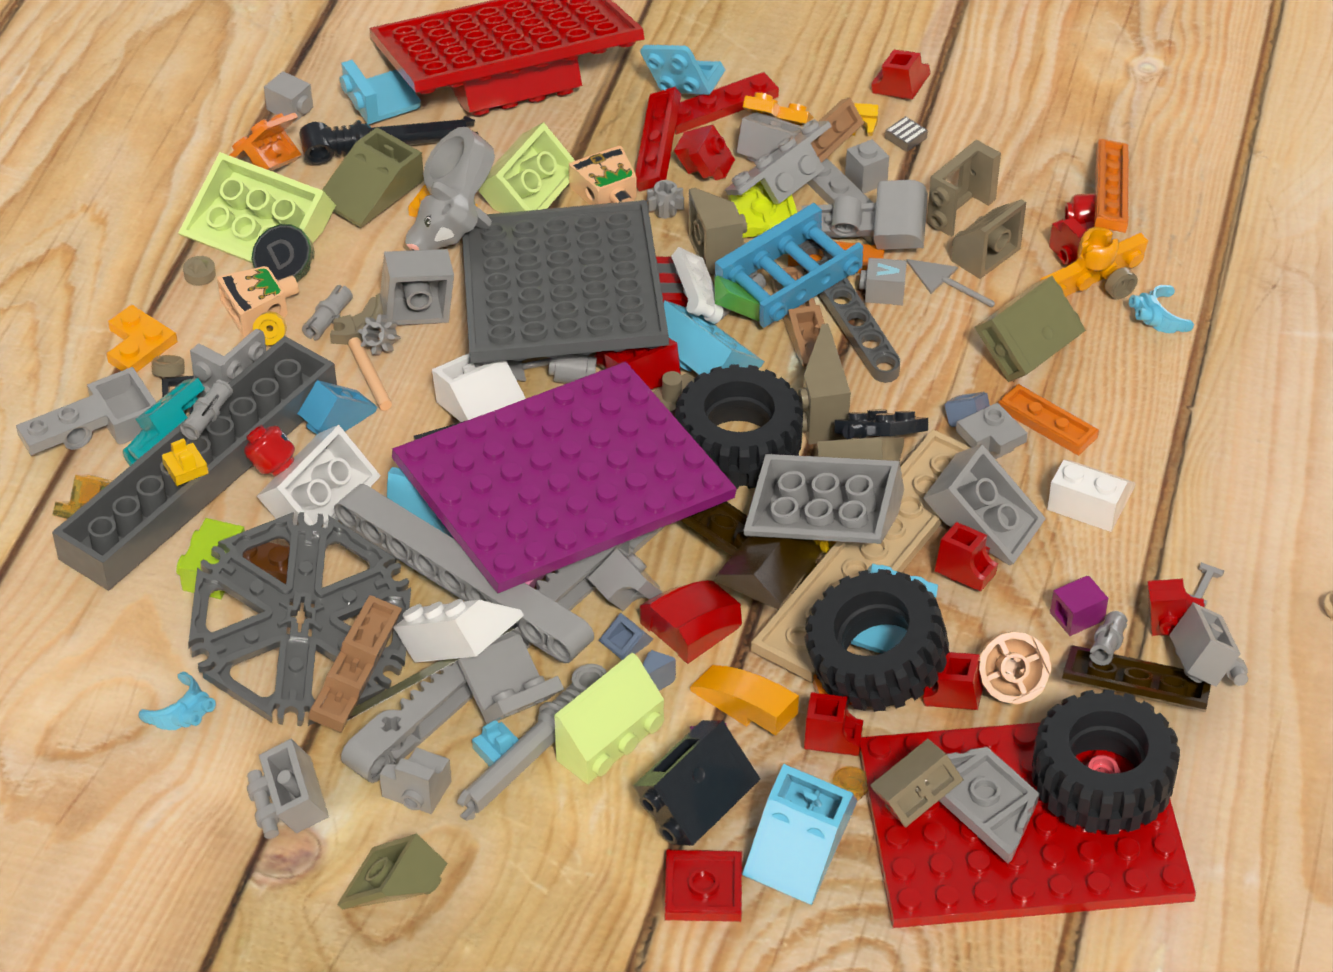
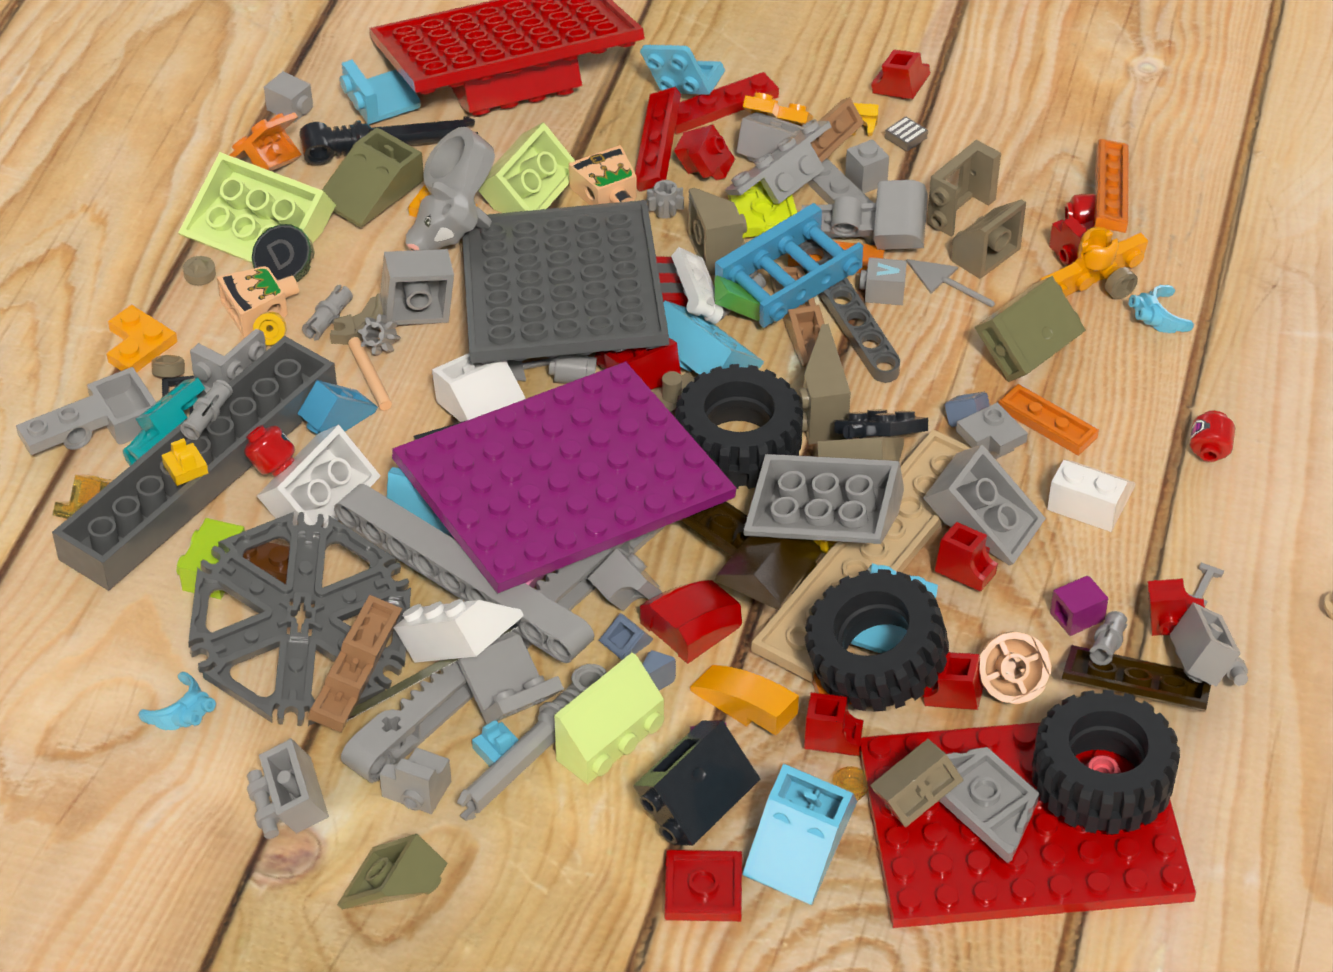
none -> red head [1189,410,1236,462]

